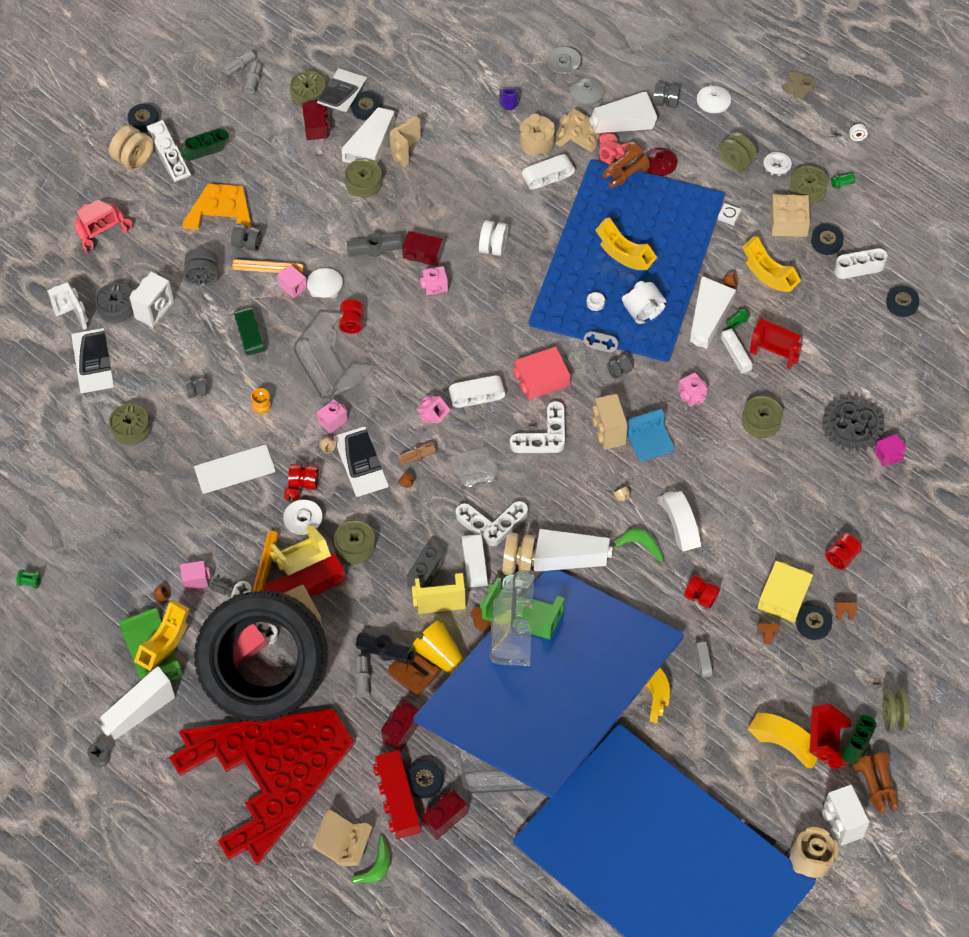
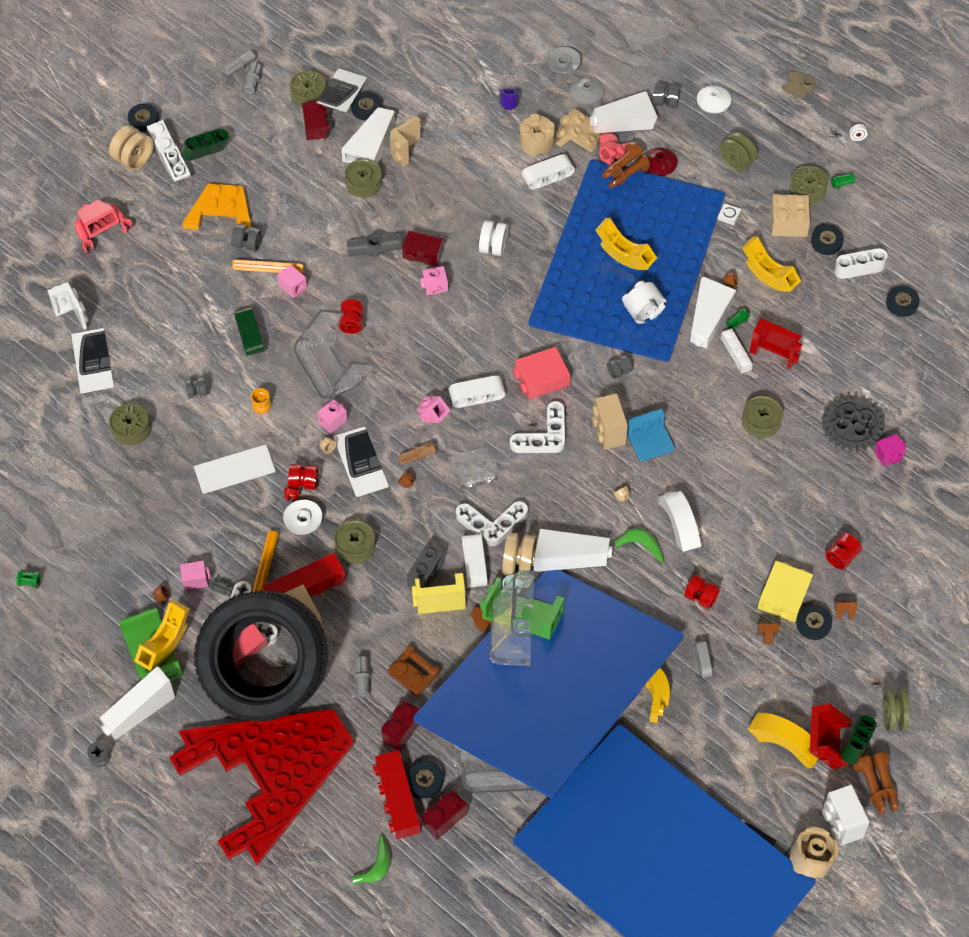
dark grey wheel [95,282,133,323] -> none
white brick [130,272,174,328] -> none
dark grey wheel [184,248,218,286] -> none
light yellow panel [270,525,331,576] -> none
white dish [307,268,343,298] -> none
tan bracket [313,810,372,867] -> none
black piece [355,632,416,664] -> none
yellow cone [411,620,465,675] -> none
light grey beam [584,331,619,352] -> none
white tile [586,292,605,311] -> none
bright pink brick [678,373,708,407] -> none
white gear [763,152,792,176] -> none

